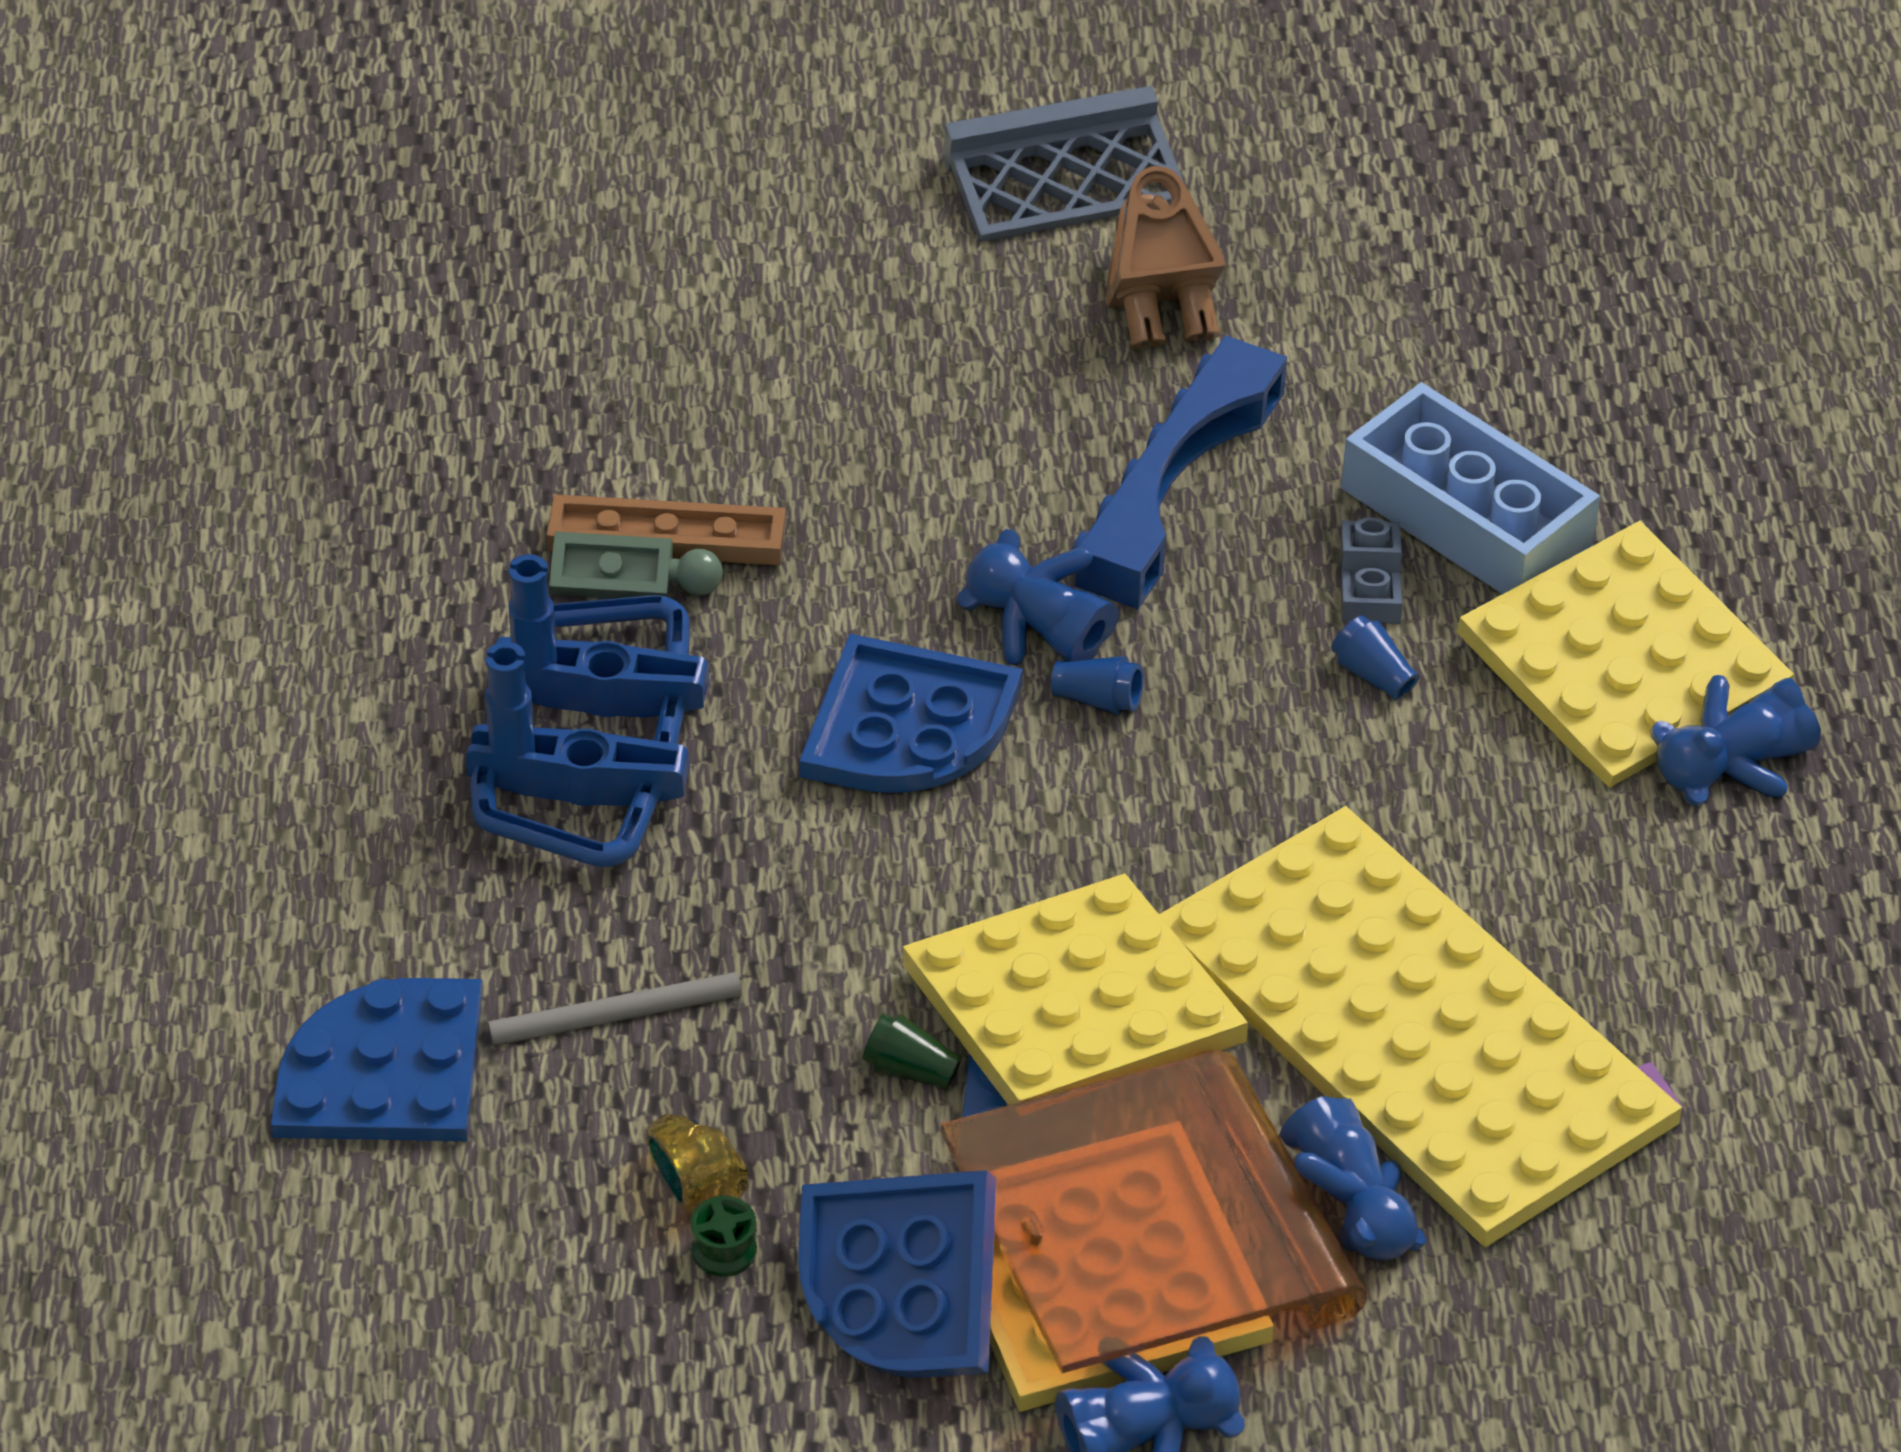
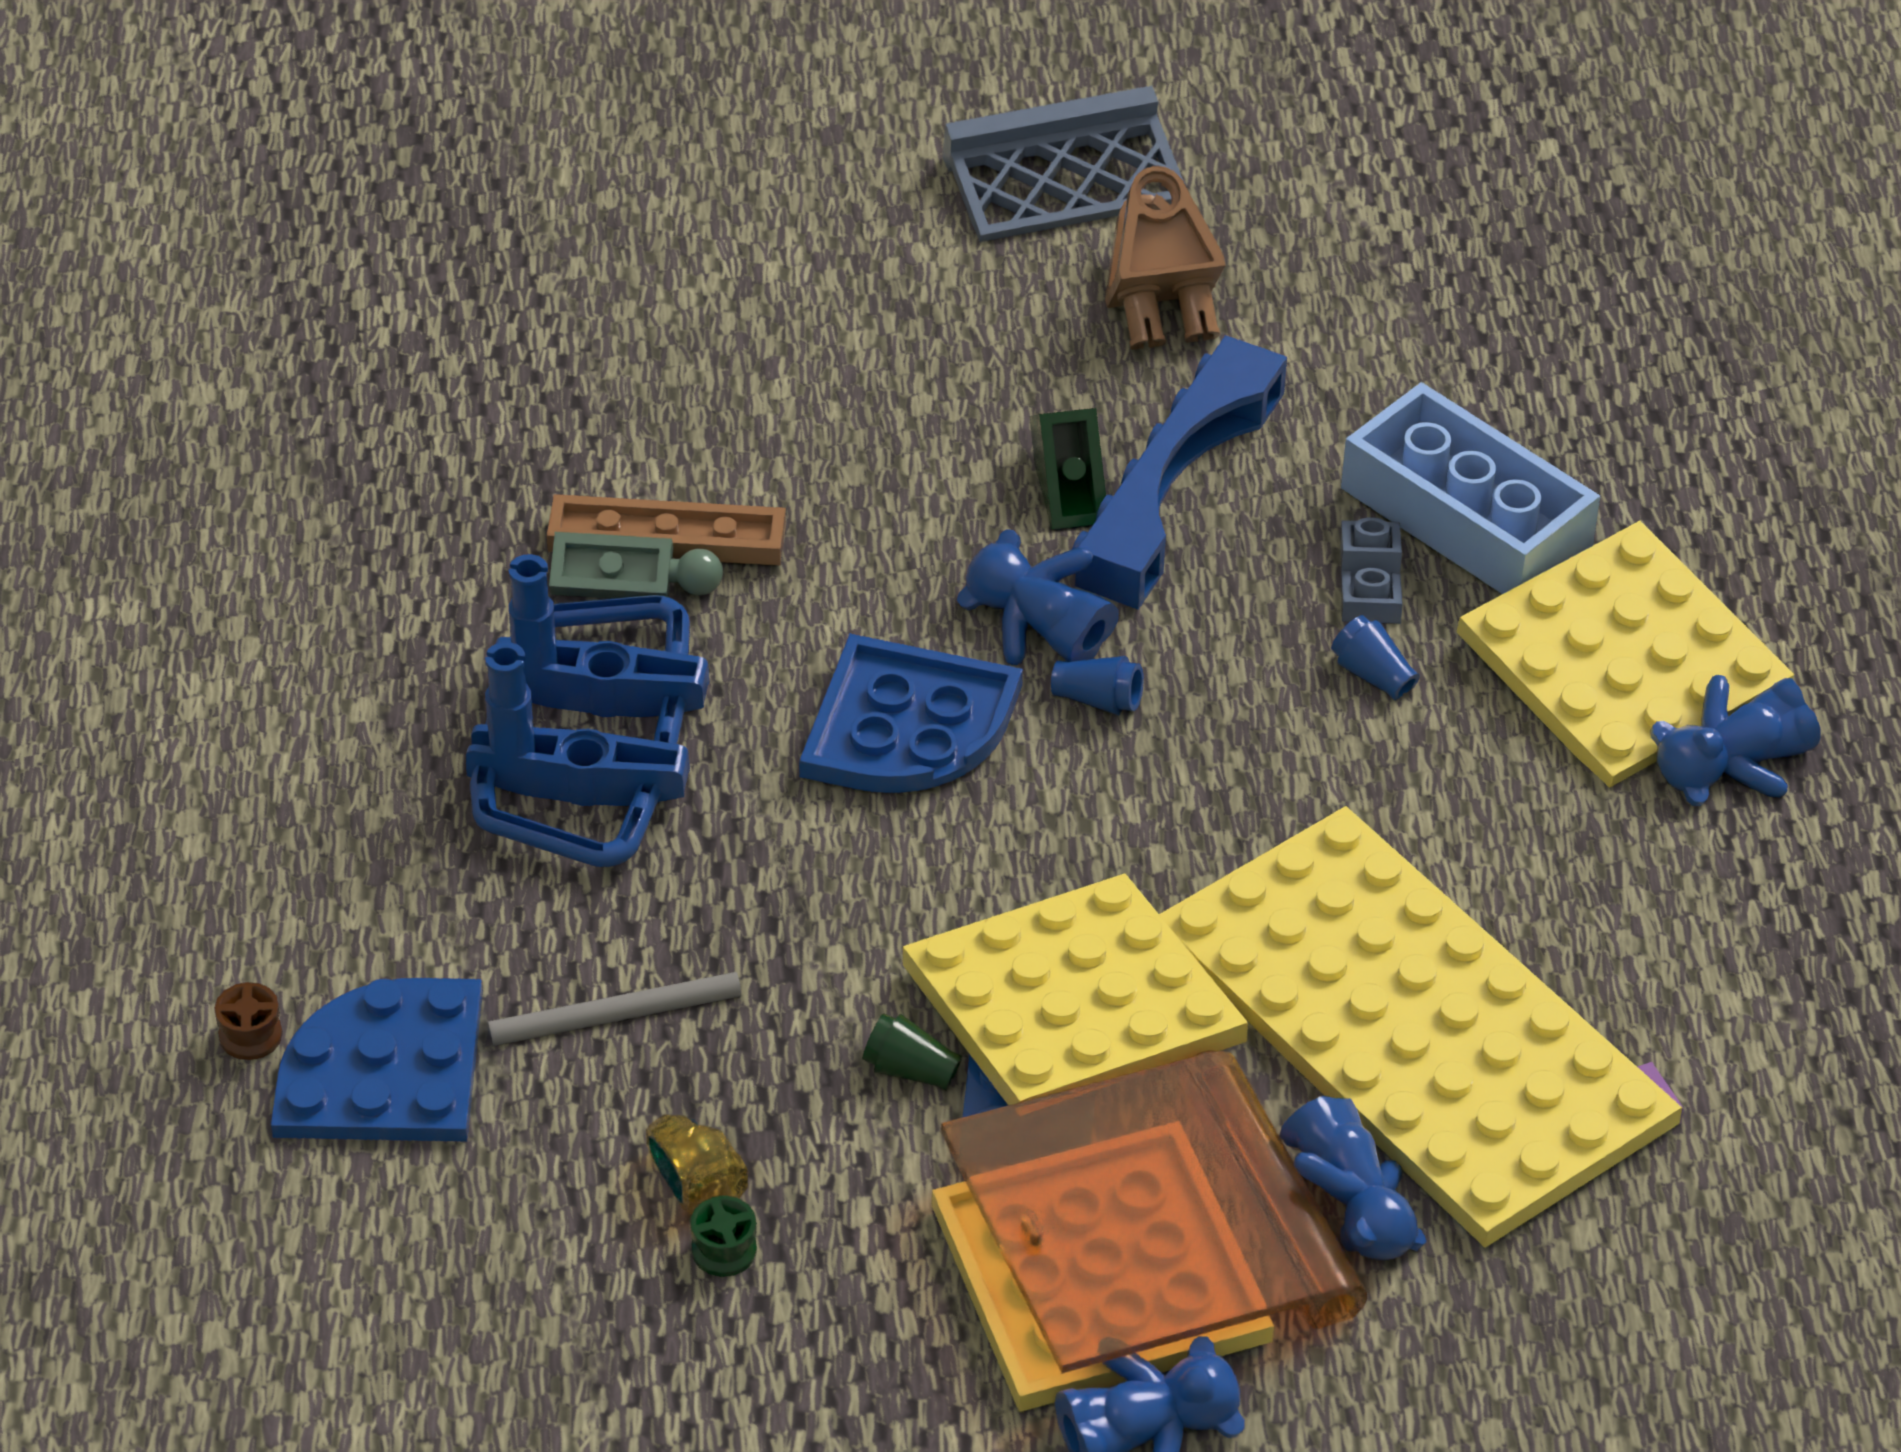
blue plate [798,1170,997,1378] -> none
none -> reddish brown wheel [214,982,283,1060]
none -> dark green slope [1029,408,1106,530]

